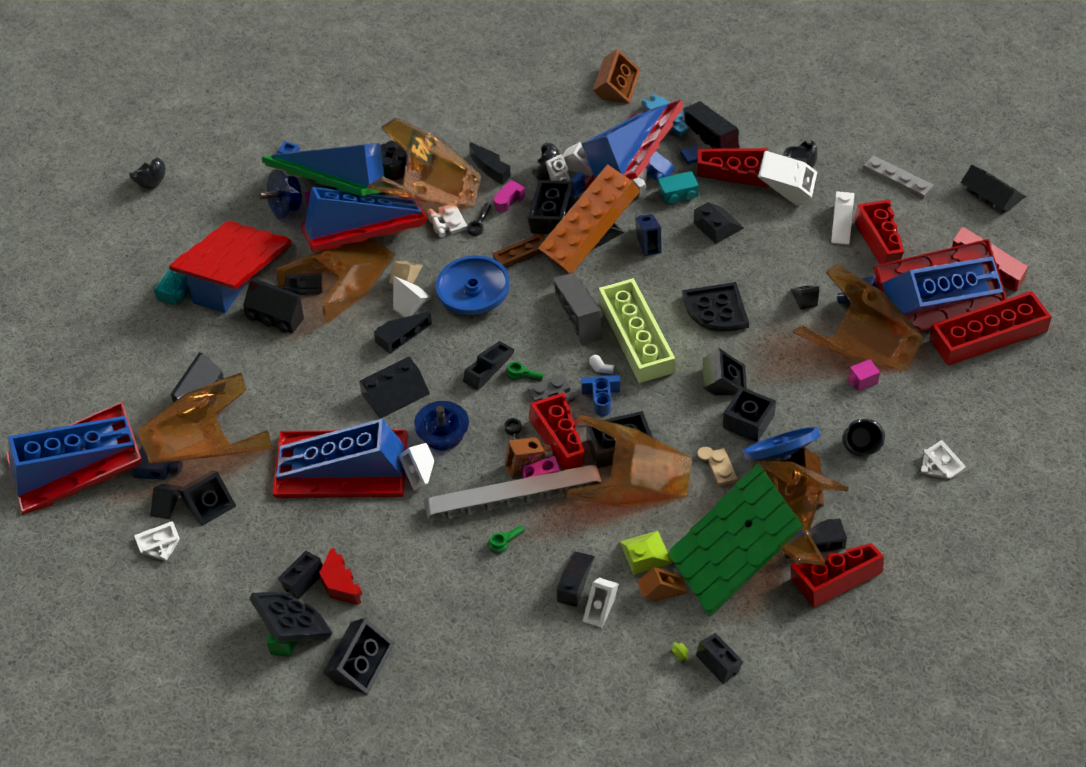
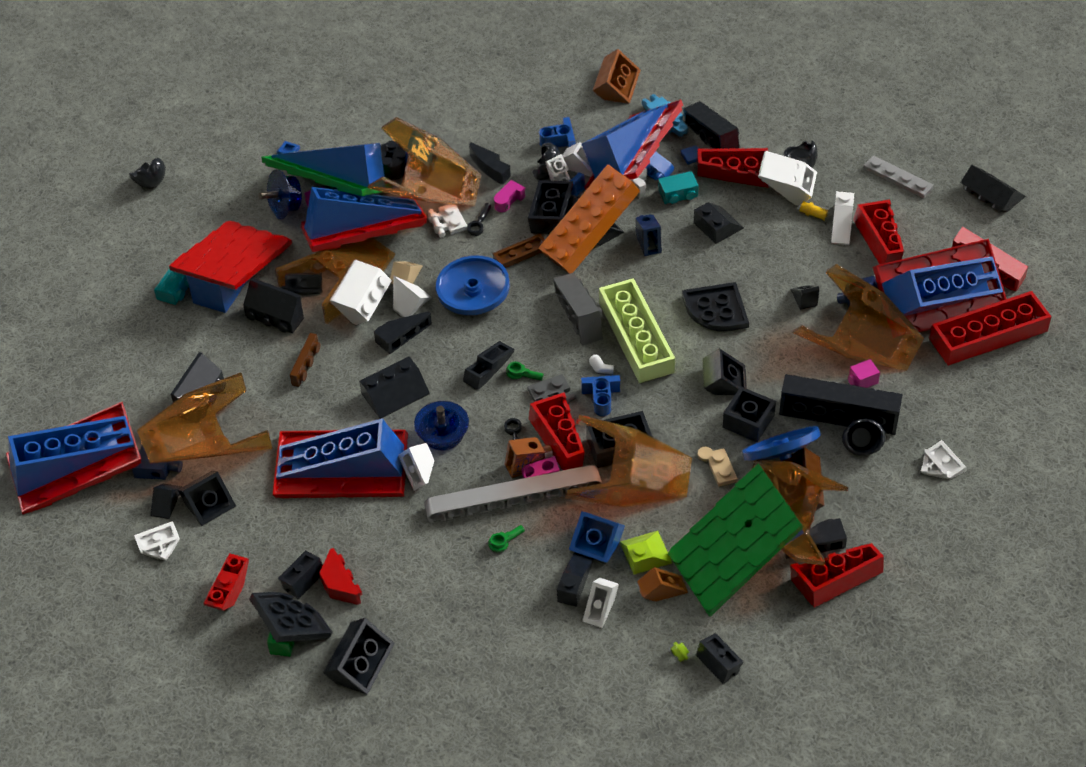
none -> red slope [203,553,249,611]
none -> reddish brown plate [290,333,320,387]
none -> white slope [330,260,392,325]
none -> blue tile [539,117,575,148]
none -> blue slope [569,511,625,563]
none -> black brick [779,374,903,435]
none -> yellow pin [799,201,829,220]

